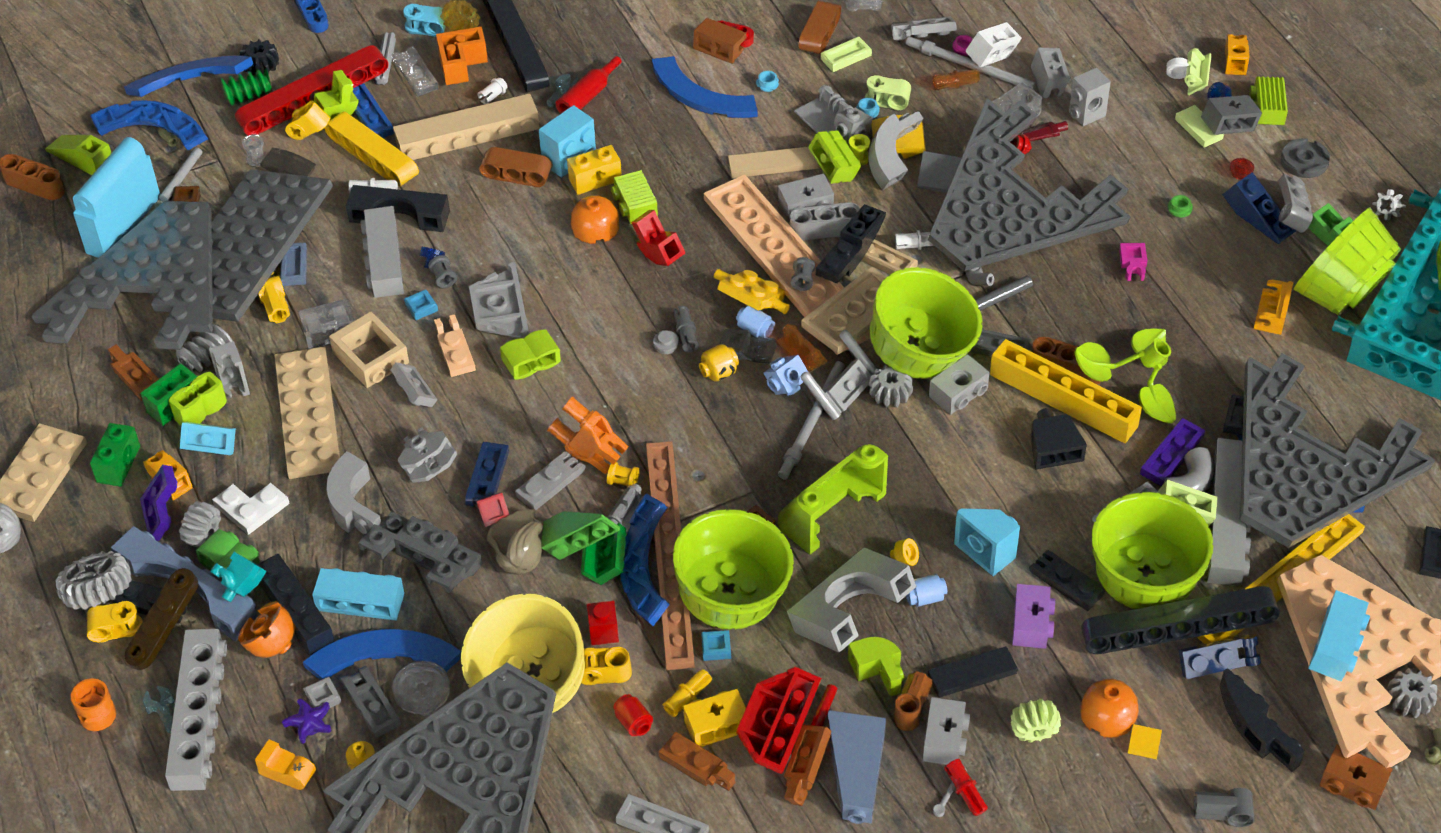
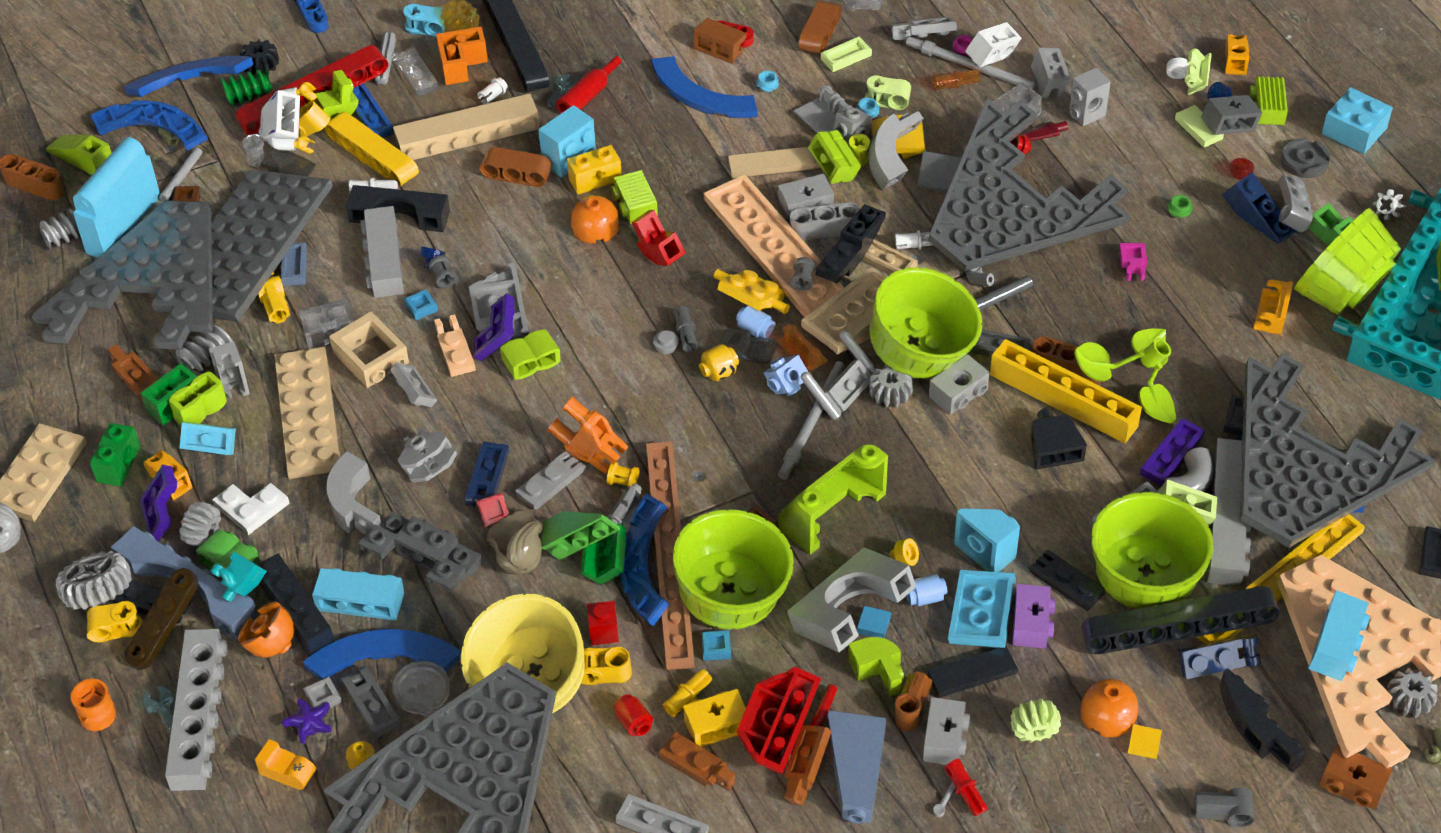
none -> light grey piece [39,208,79,250]
none -> white torso [259,82,317,154]
none -> dark purple plate [473,293,515,361]
none -> dark azure tile [857,606,891,638]
none -> medium azure plate [948,570,1016,648]
none -> medium azure brick [1322,87,1393,154]

